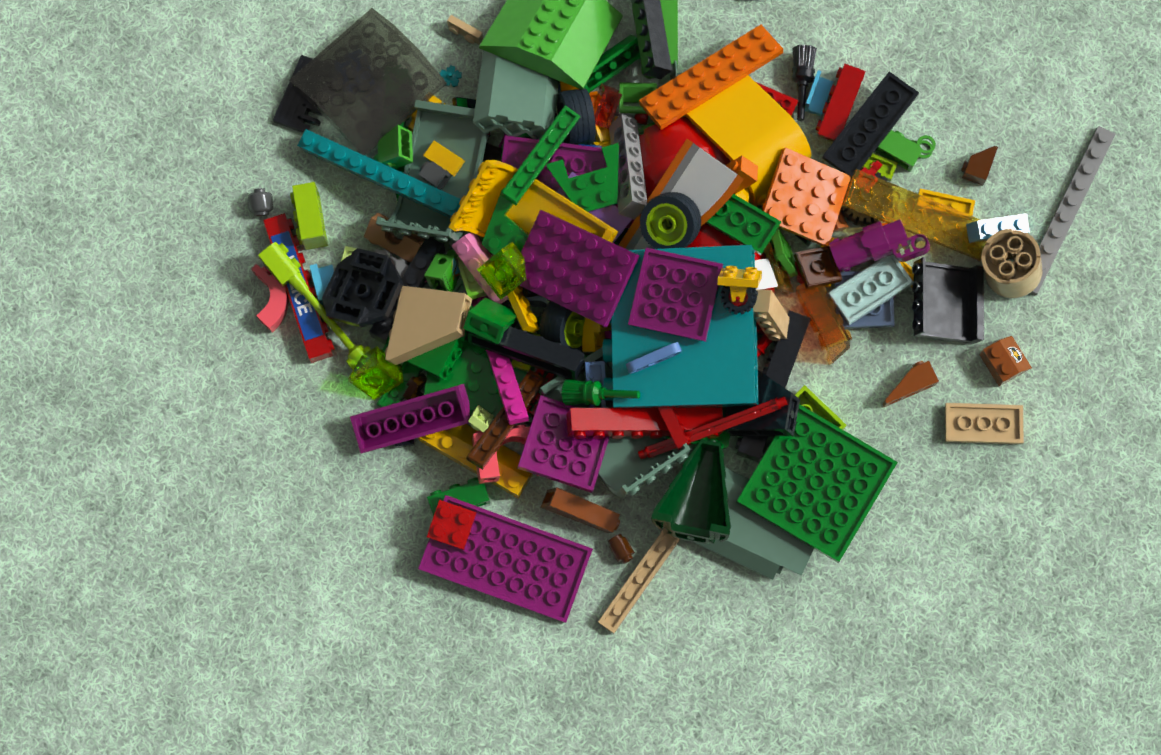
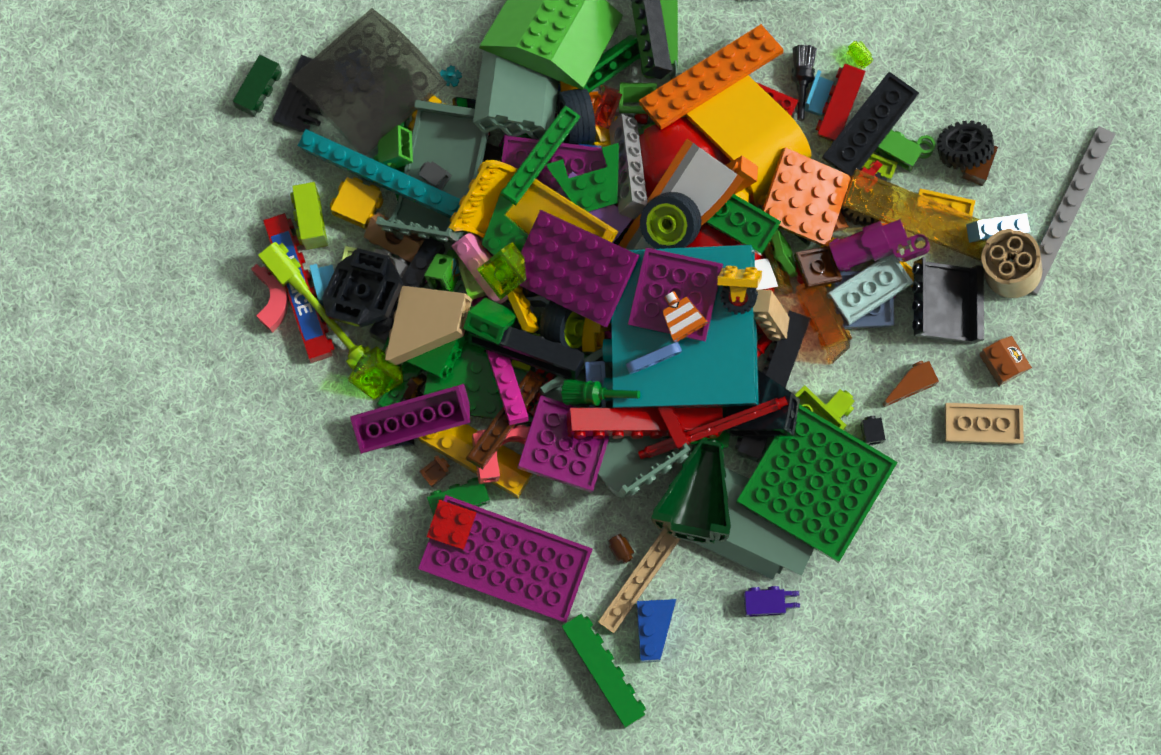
dark grey head [248,188,273,216] -> none
yellow tile [423,140,465,177] -> none
tan plate [447,15,483,45] -> none
yellowish green plate [468,405,494,433] -> none
dark orange slope [540,487,620,533] -> none
none -> dark green brick [233,54,282,117]
none -> yellow brick [330,177,384,229]
none -> dark orange bracket [419,456,450,487]
none -> green brick [562,613,646,728]
none -> blue wedge [637,599,676,663]
none -> torso [663,291,709,342]
none -> dark purple hinge [744,586,800,617]
none -> lime brick [826,389,855,419]
none -> clear neon green brick [847,41,874,69]
none -> black brick [860,416,886,445]
none -> black wheel [937,121,994,170]

